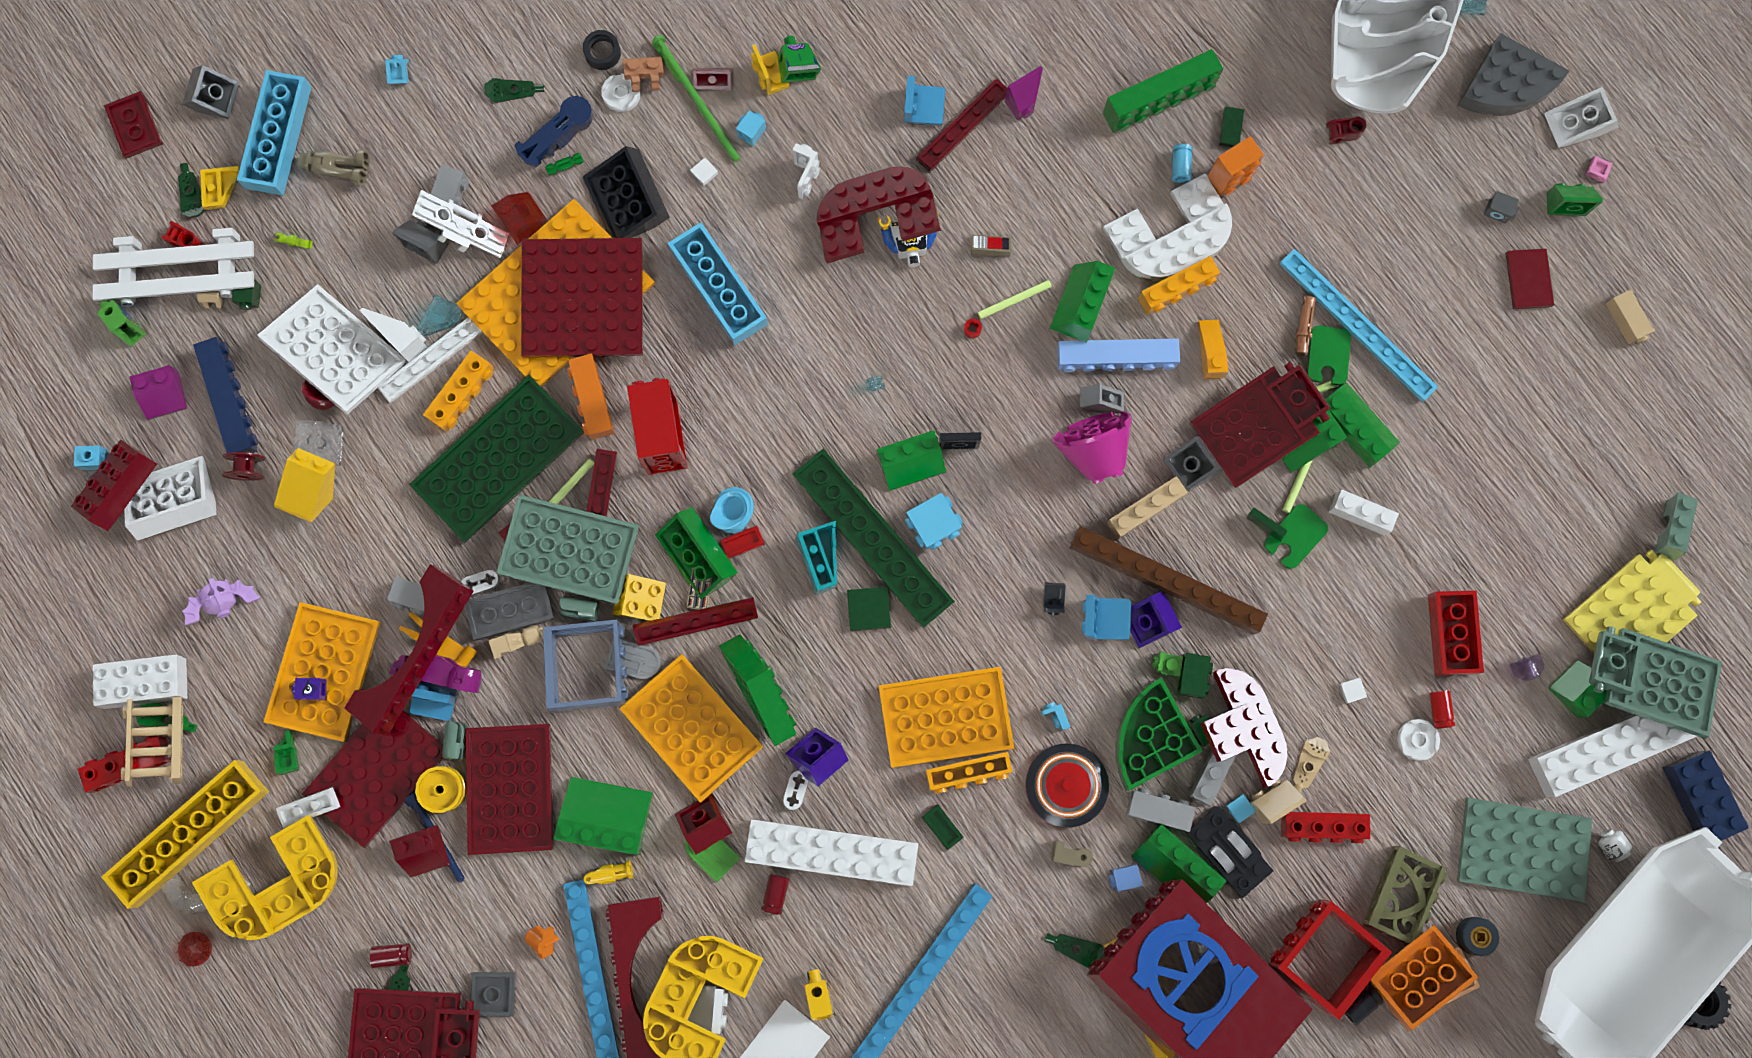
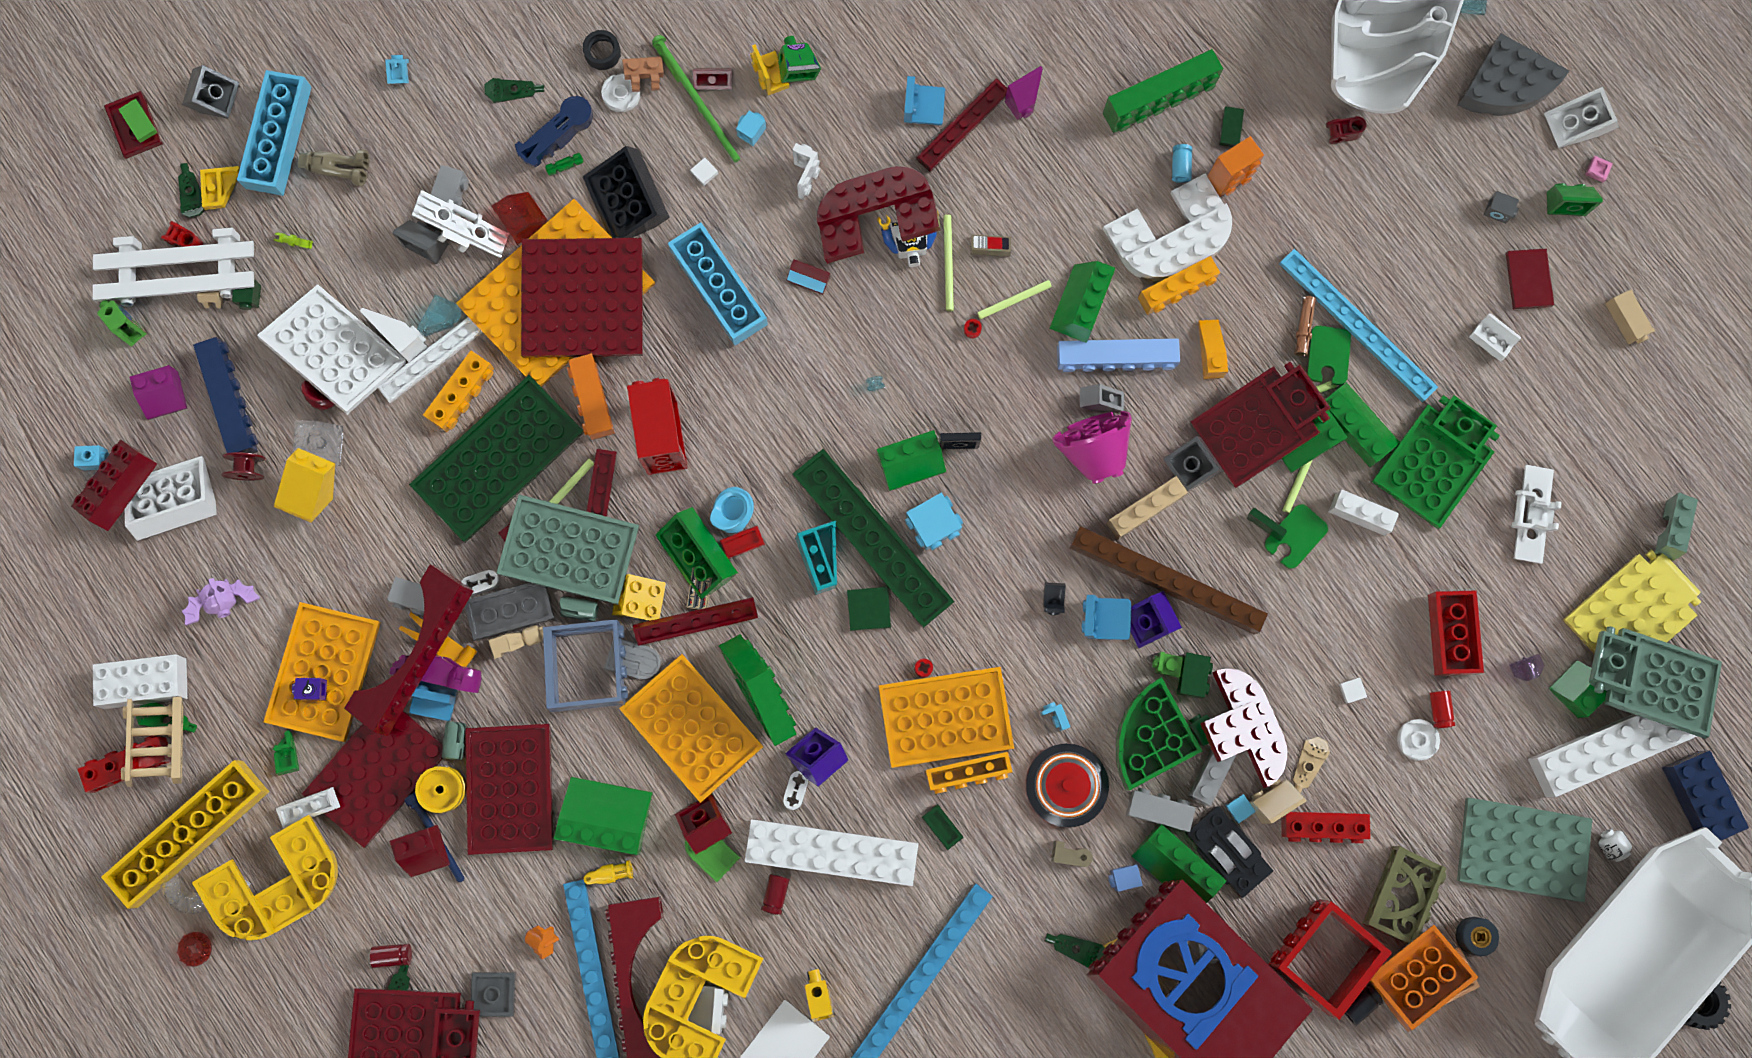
none -> bright green tile [119,99,158,143]
none -> slope [786,259,830,295]
none -> red bush [914,658,933,678]
none -> yellowish green piece [943,215,954,311]
none -> green plate [1371,395,1500,529]
none -> white bracket [1469,313,1521,362]
none -> white piece [1511,465,1561,564]

